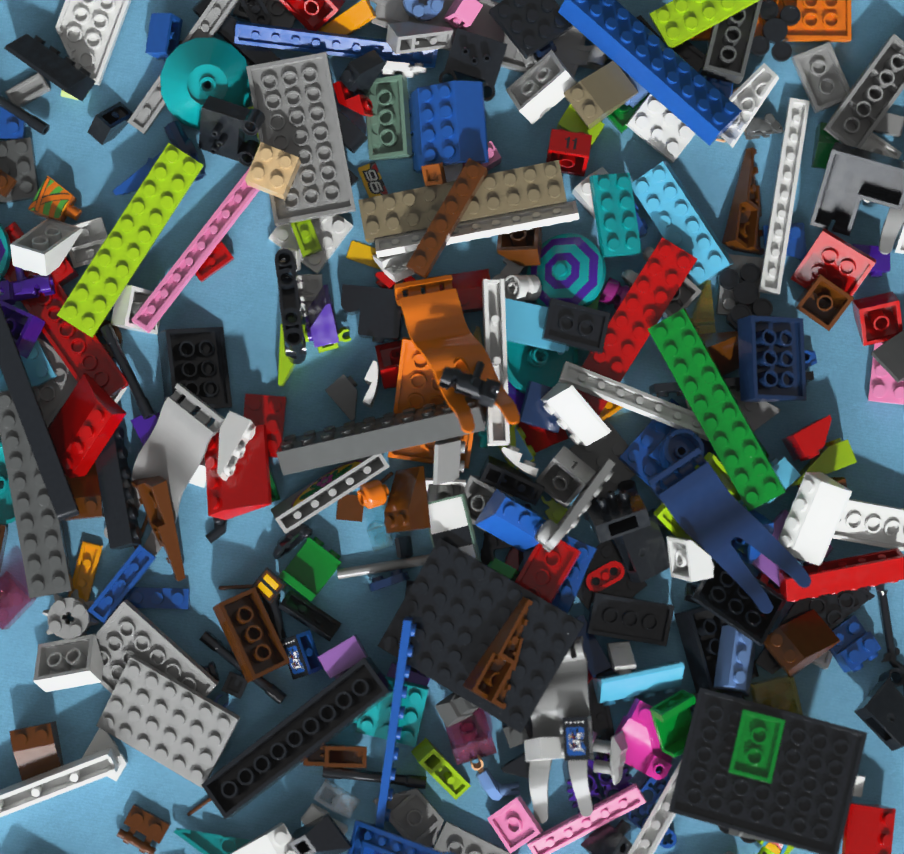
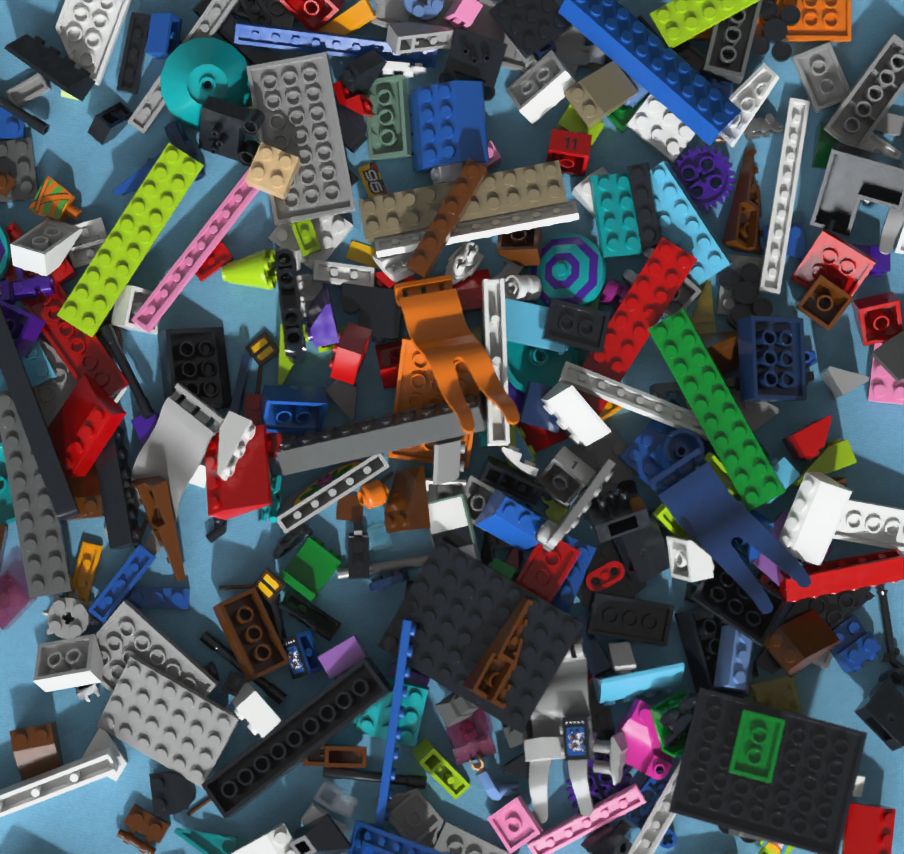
white slope [363,360,379,408] -> none
black slope [395,536,413,558] -> none
dark orange plate [421,162,447,186] -> none
black piece [438,361,501,408] -> none
none -> tile [75,683,100,702]
none -> black plate [116,12,151,95]
none -> black slope [149,771,196,816]
none -> lime cone [221,249,277,290]
none -> dark blue tile [230,355,253,415]
none -> white slope [232,682,282,738]
none -> piece [245,331,279,395]
none -> teal piece [258,474,282,523]
none -> blue slope [260,385,328,434]
none -> white plate [312,260,375,287]
none -> red brick [329,322,372,385]
none -> black hinge [348,521,370,580]
none -> white connector [444,242,484,286]
none -> black plate [627,162,662,247]
none -> black piece [659,694,697,747]
none -> dark purple gear [671,145,735,212]
none -> light grey slope [820,366,869,399]

